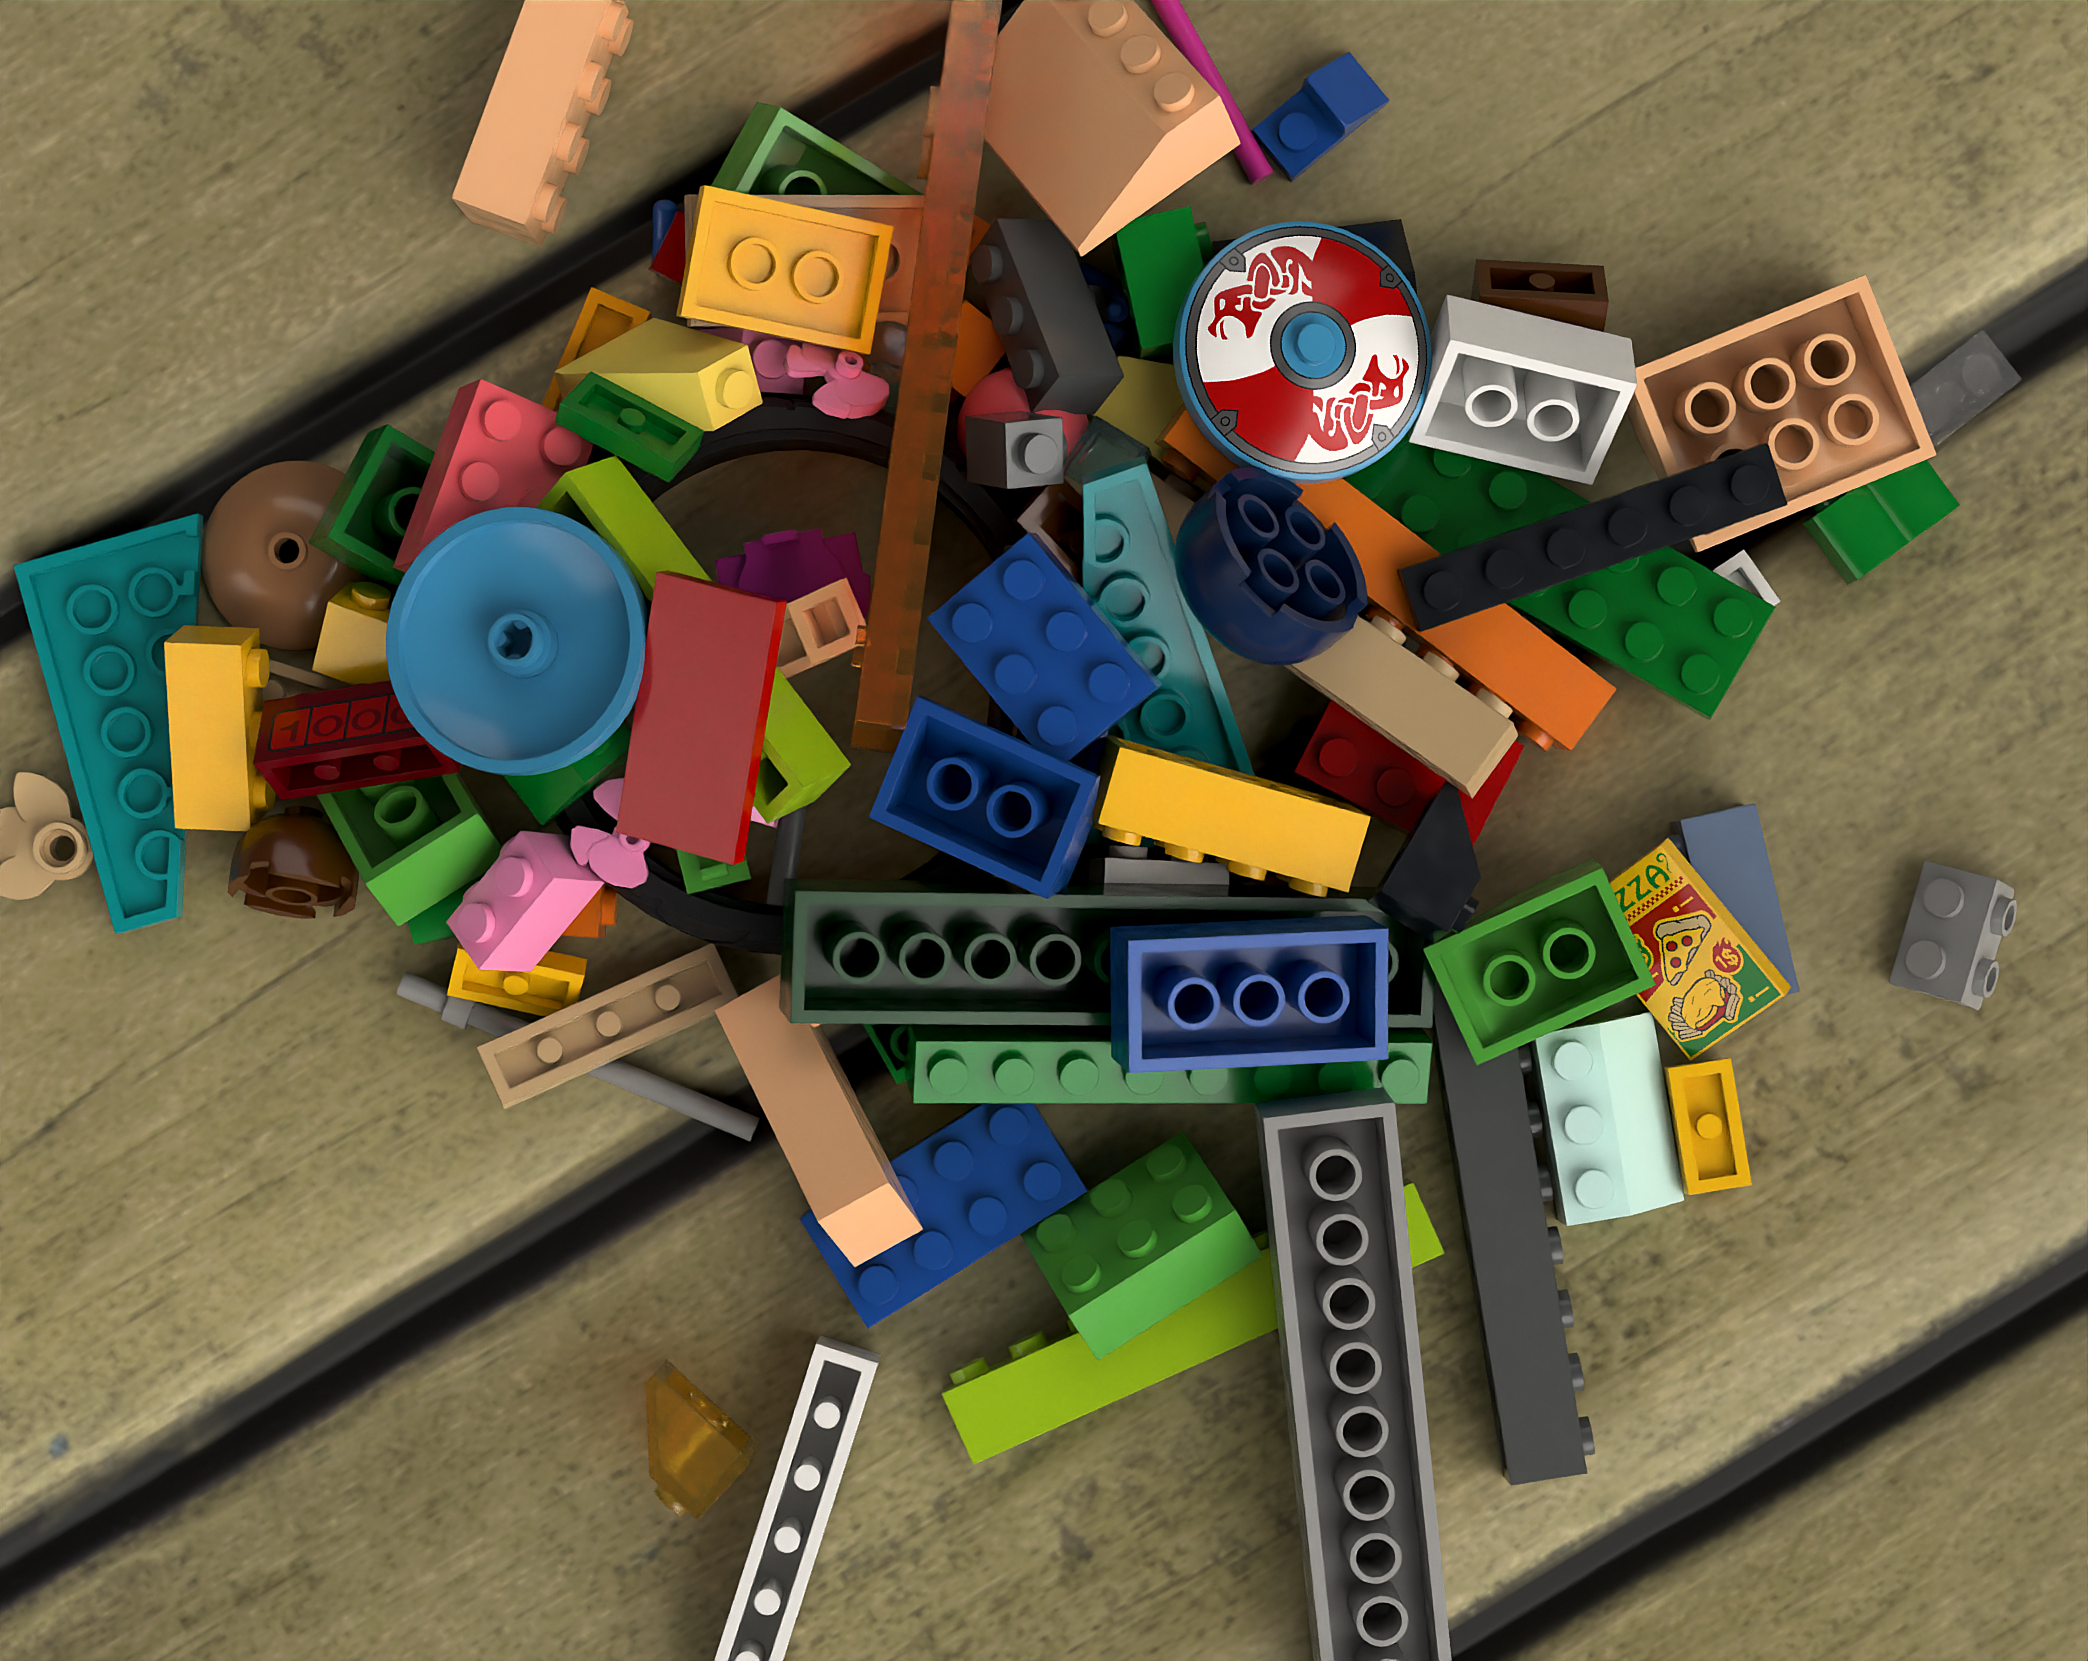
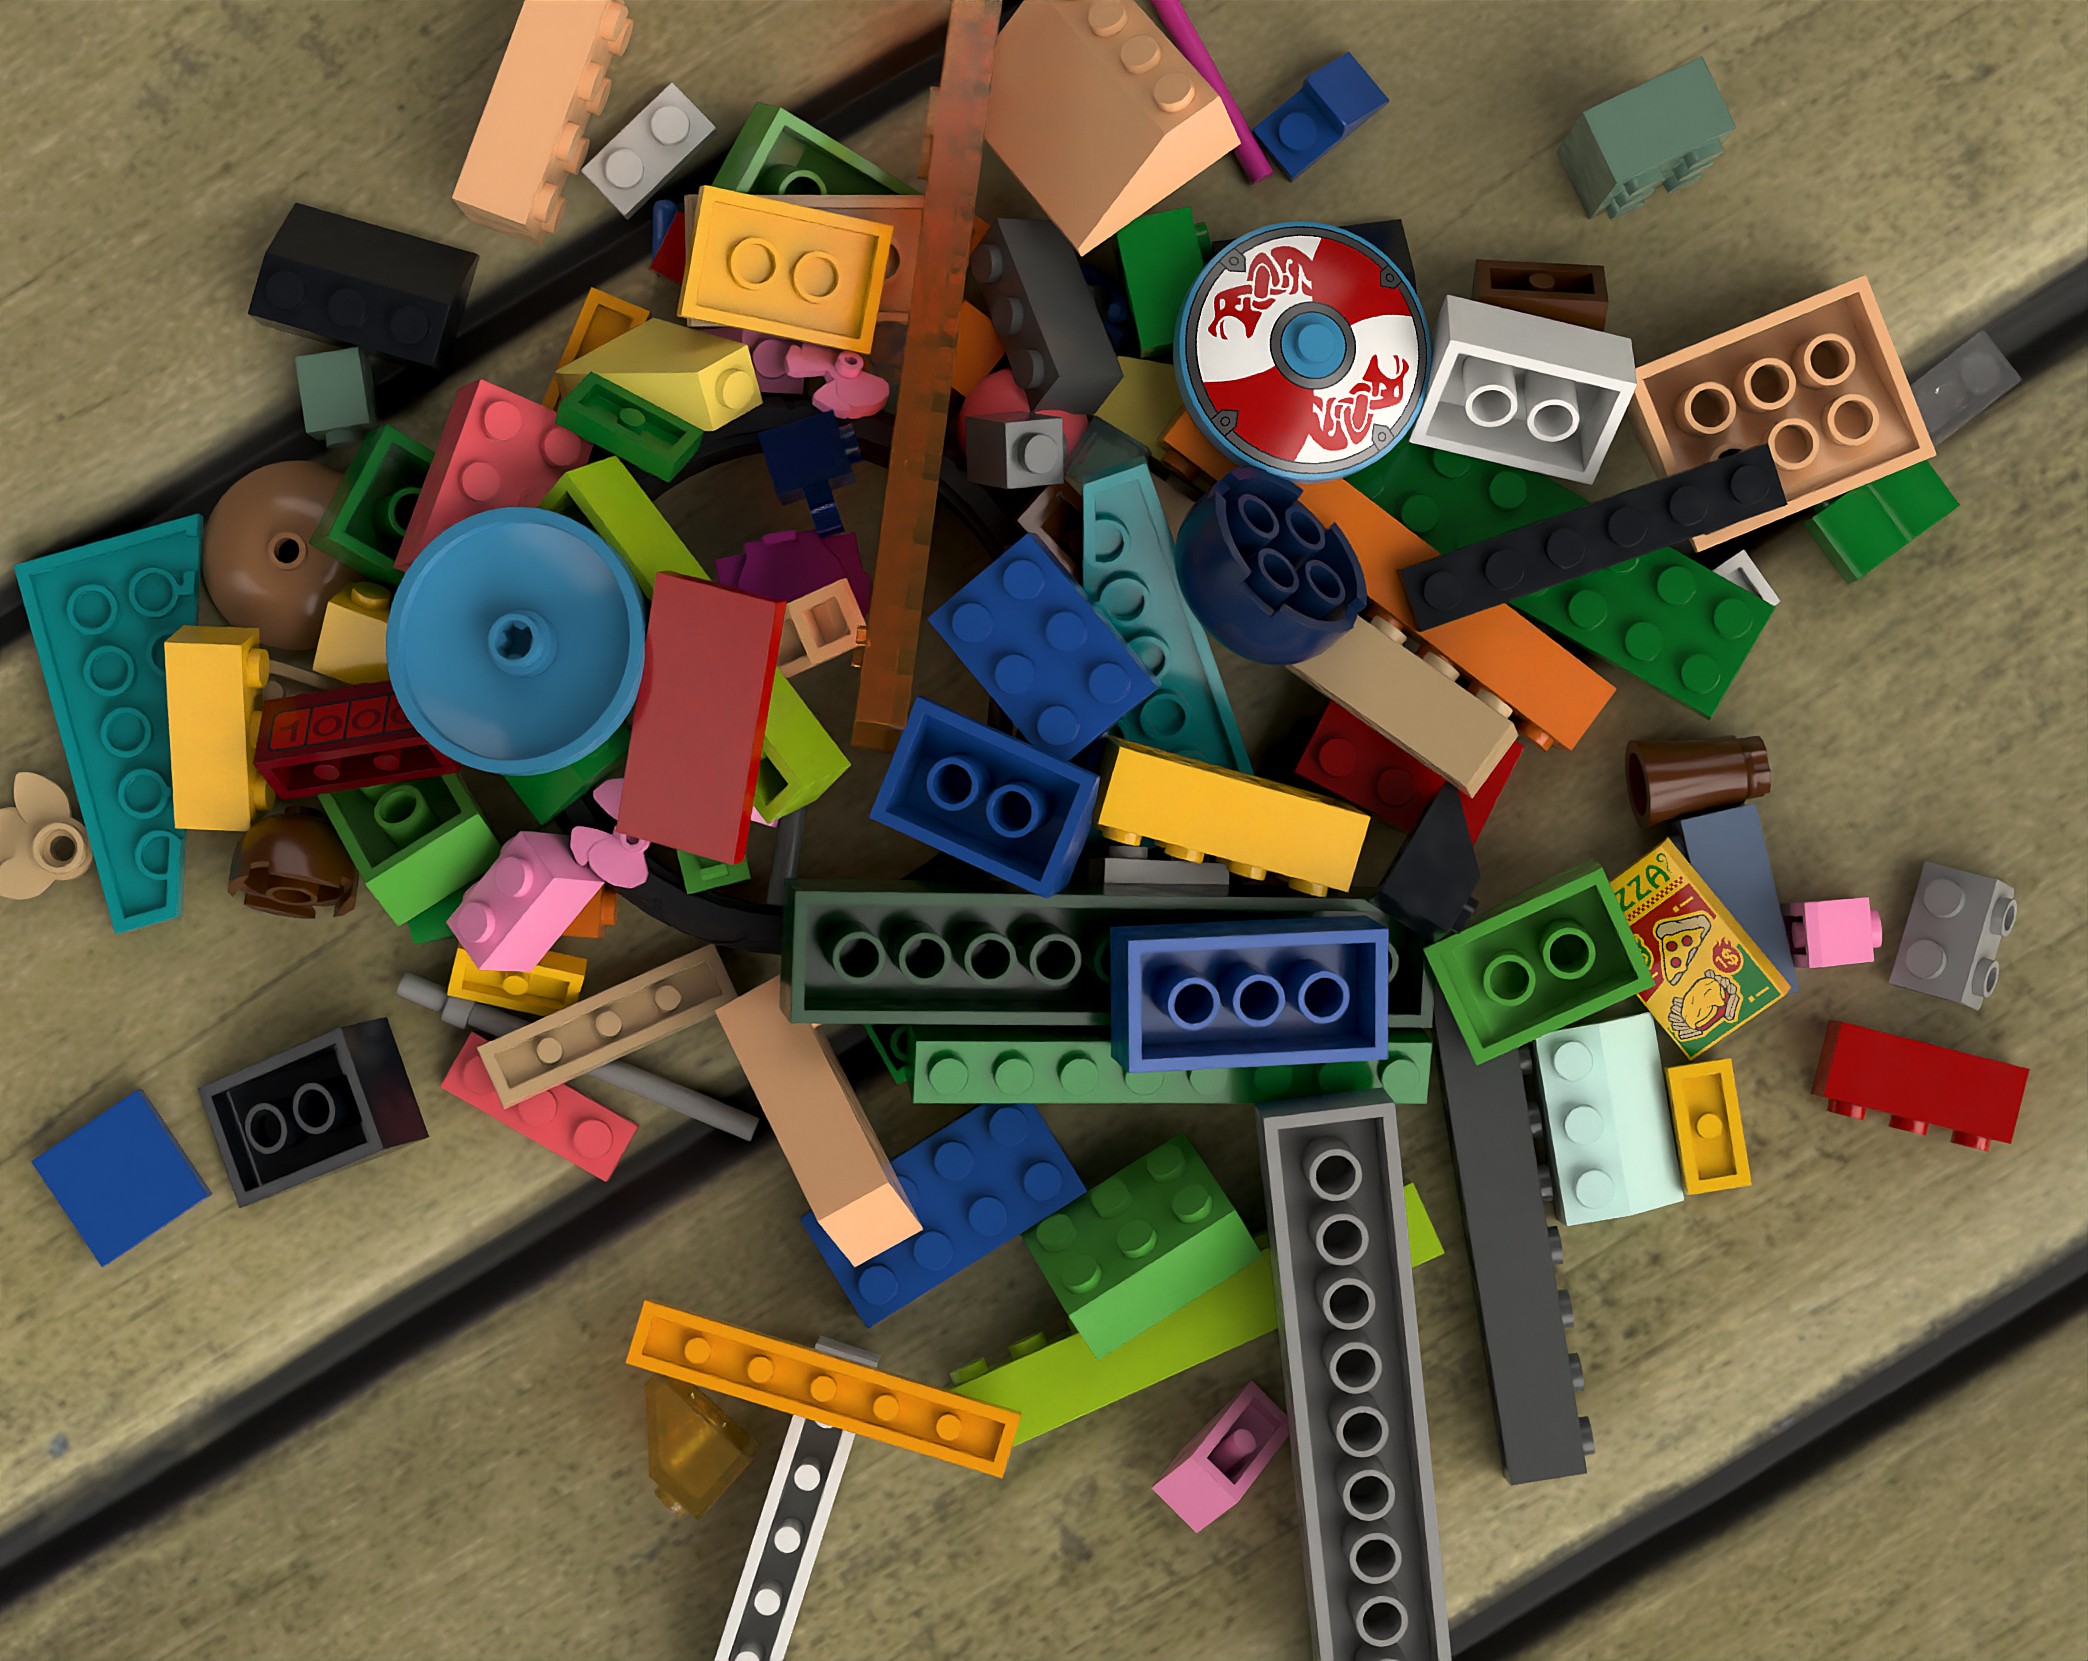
none -> blue tile [31,1089,213,1267]
none -> black slope [198,1017,429,1208]
none -> black slope [248,203,480,377]
none -> sand green brick [294,347,380,448]
none -> coral plate [440,1031,640,1182]
none -> white plate [581,83,718,220]
none -> light orange plate [625,1298,1022,1478]
none -> clear blue brick [757,409,864,540]
none -> bright pink slope [1151,1380,1289,1533]
none -> sand green brick [1557,56,1736,221]
none -> reddish brown plant [1625,735,1771,829]
none -> bright pink slope [1780,897,1882,968]
none -> red brick [1811,1020,2030,1152]

